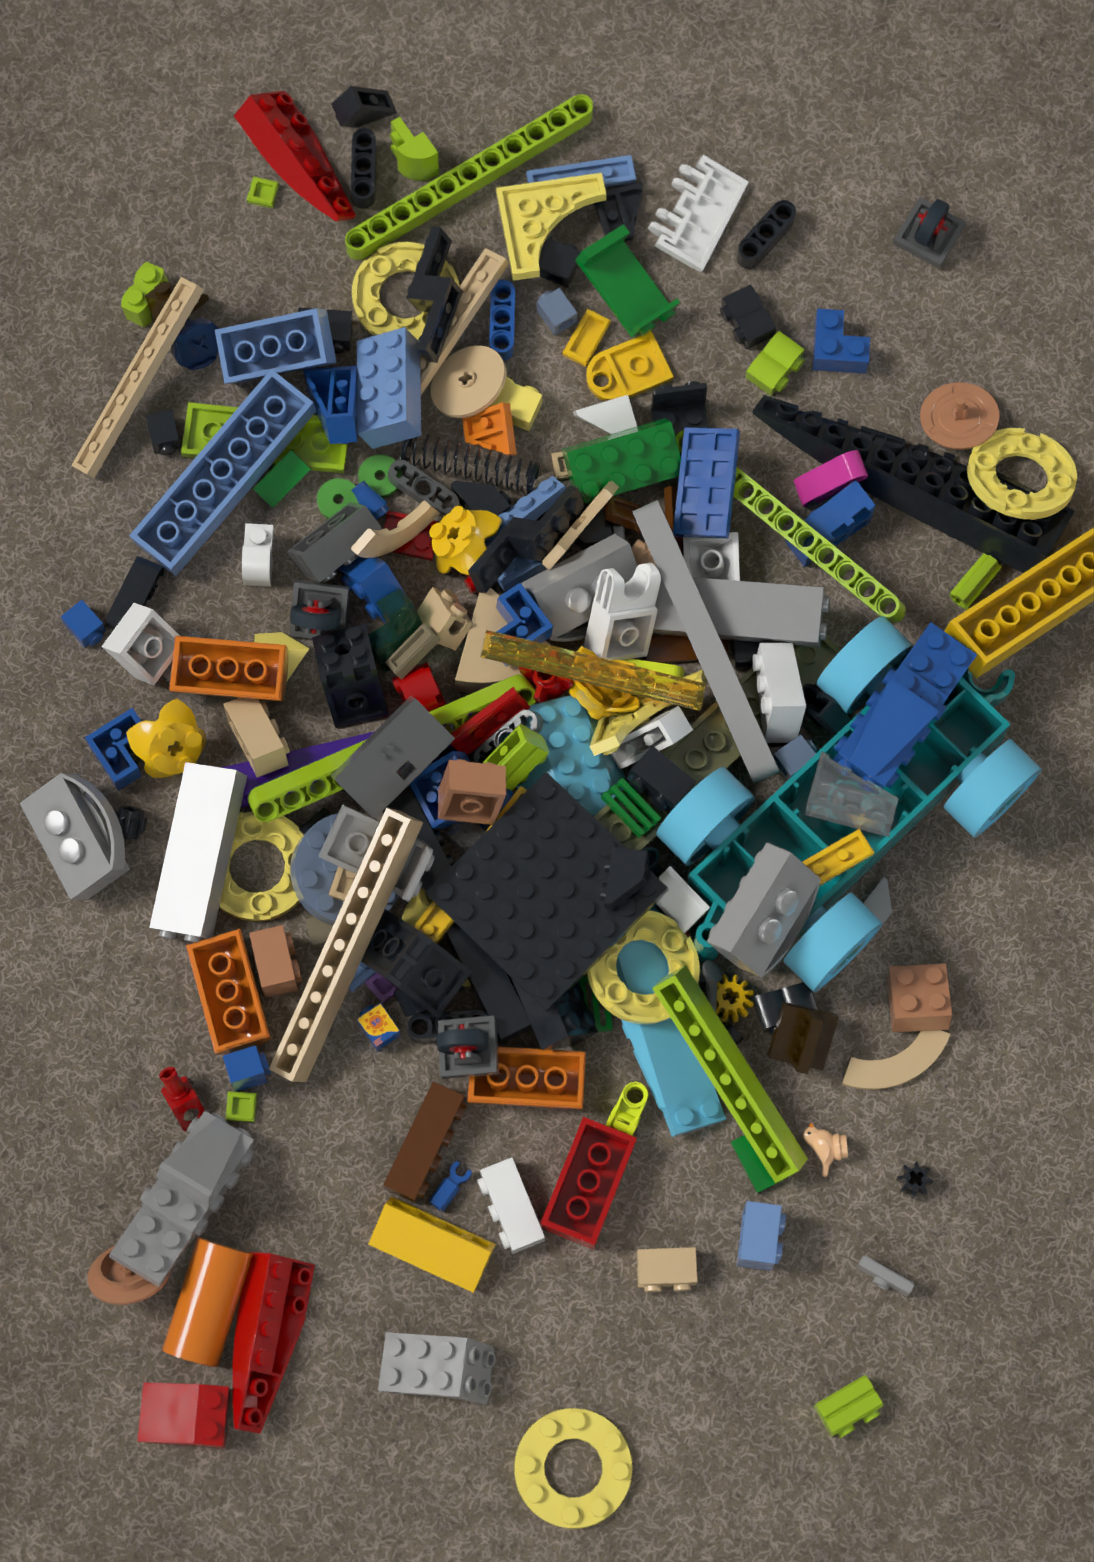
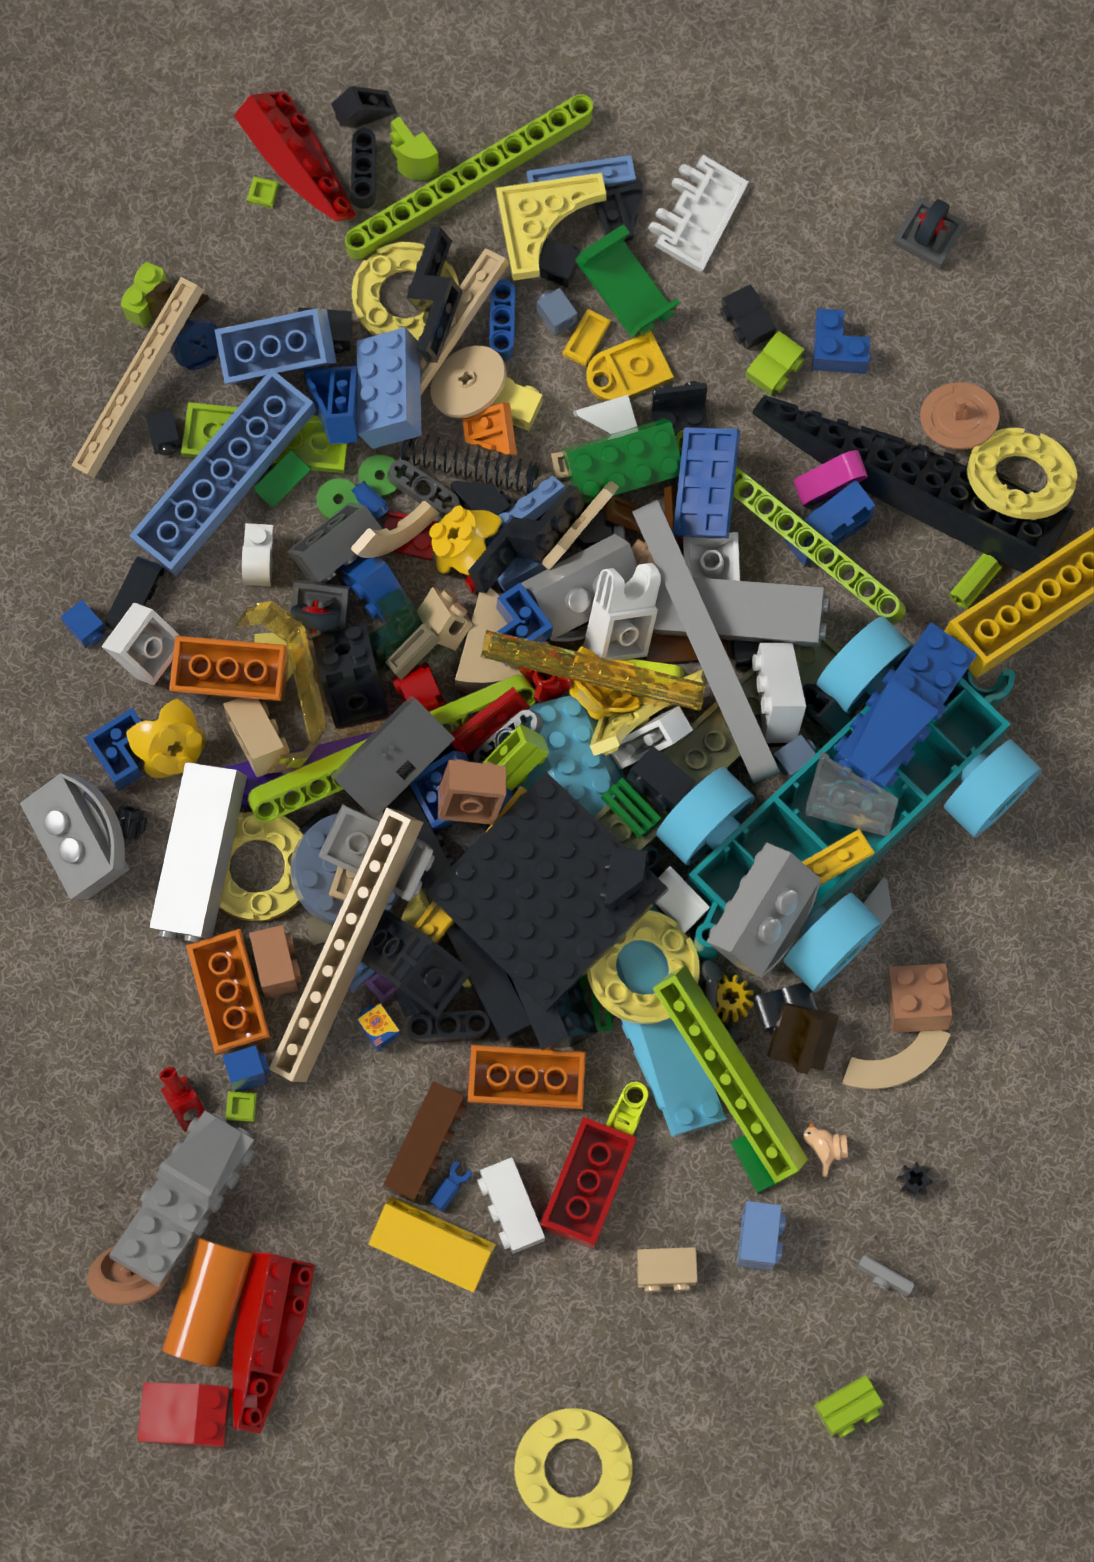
light grey bracket [378,1332,495,1405] -> none
dark grey plate [437,1016,499,1079] -> none
black beam [737,200,796,269] -> none
none -> clear yellow windscreen [236,601,327,774]

